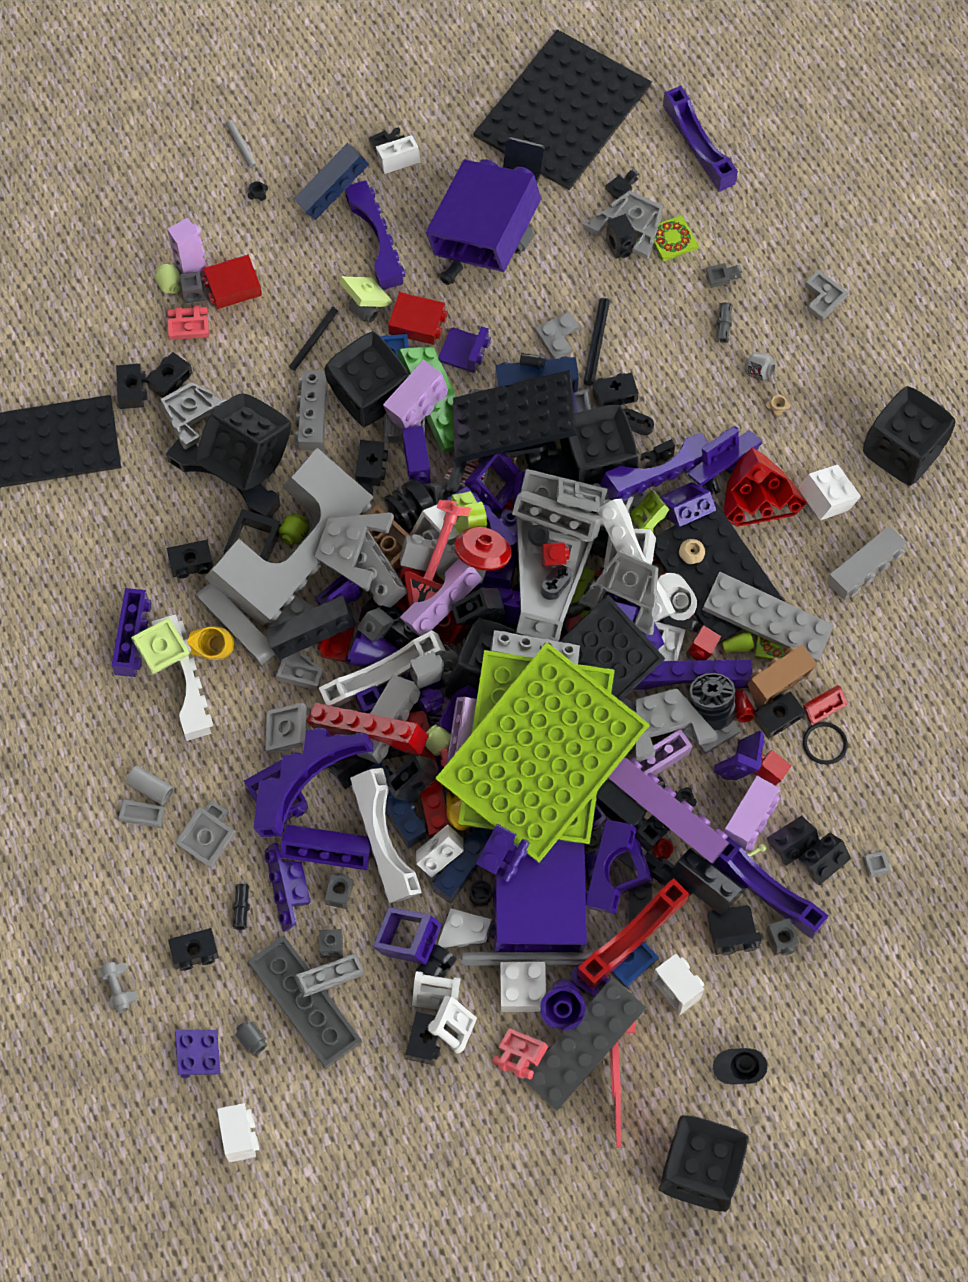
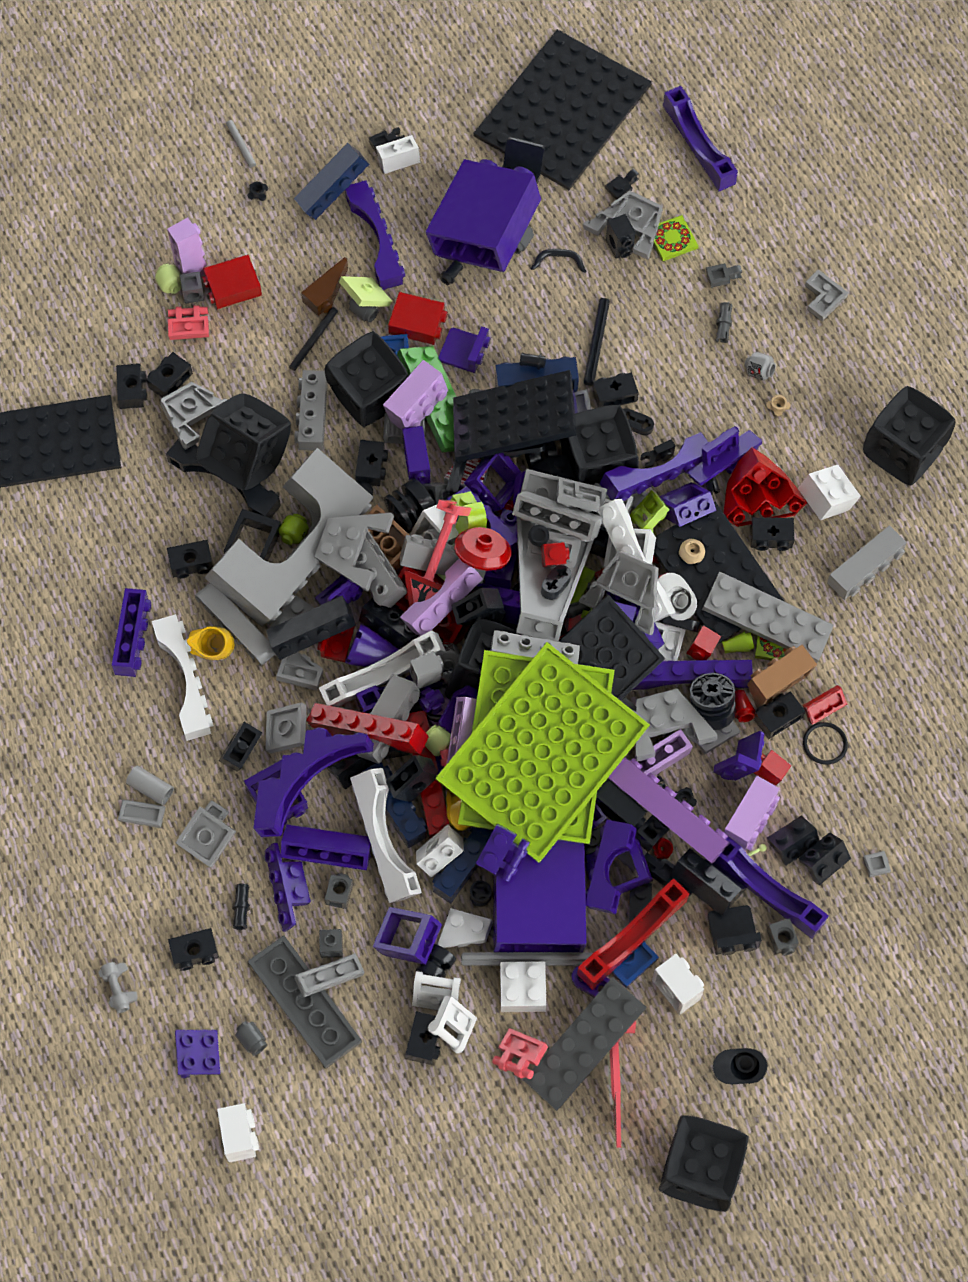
yellowish green plate [131,617,190,675] -> none
dark grey brick [357,608,394,642] -> none
light grey plate [535,311,580,359] -> none
dark purple cone [540,978,586,1031] -> none
none -> black brick [219,721,263,772]
none -> reddish brown slope [301,257,348,316]
none -> black animal [531,249,586,273]
none -> black brick [750,517,795,551]

